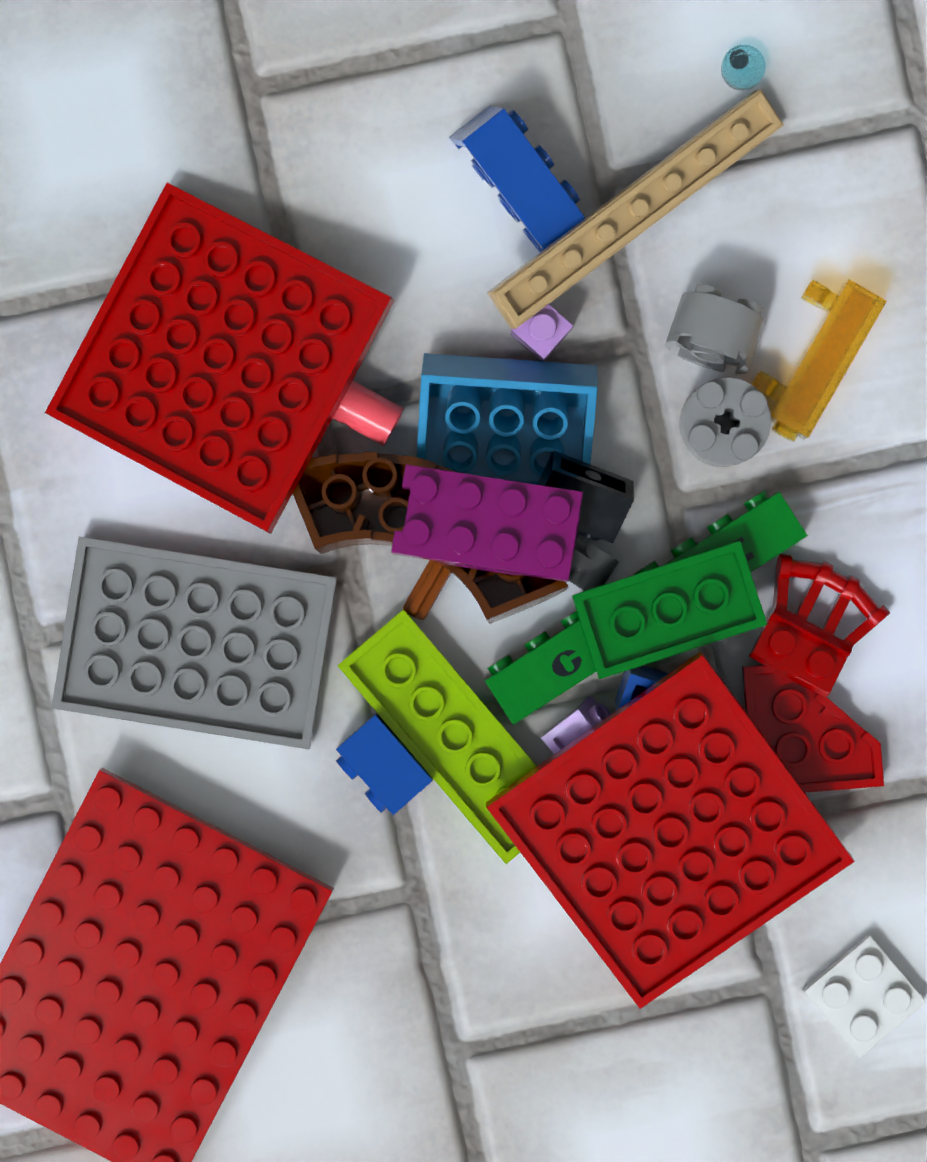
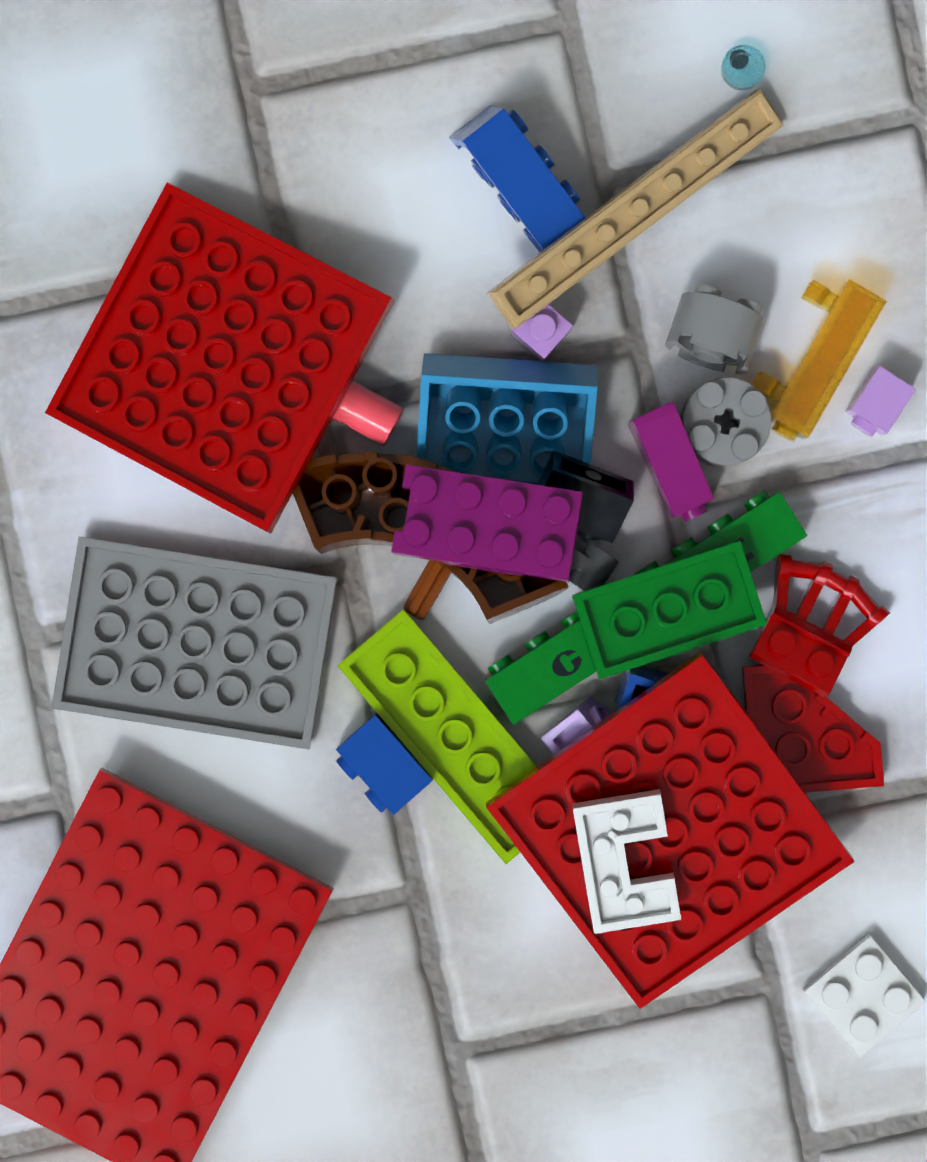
none -> white plate [572,789,681,934]
none -> magenta slope [628,401,714,522]
none -> lavender brick [845,366,916,437]

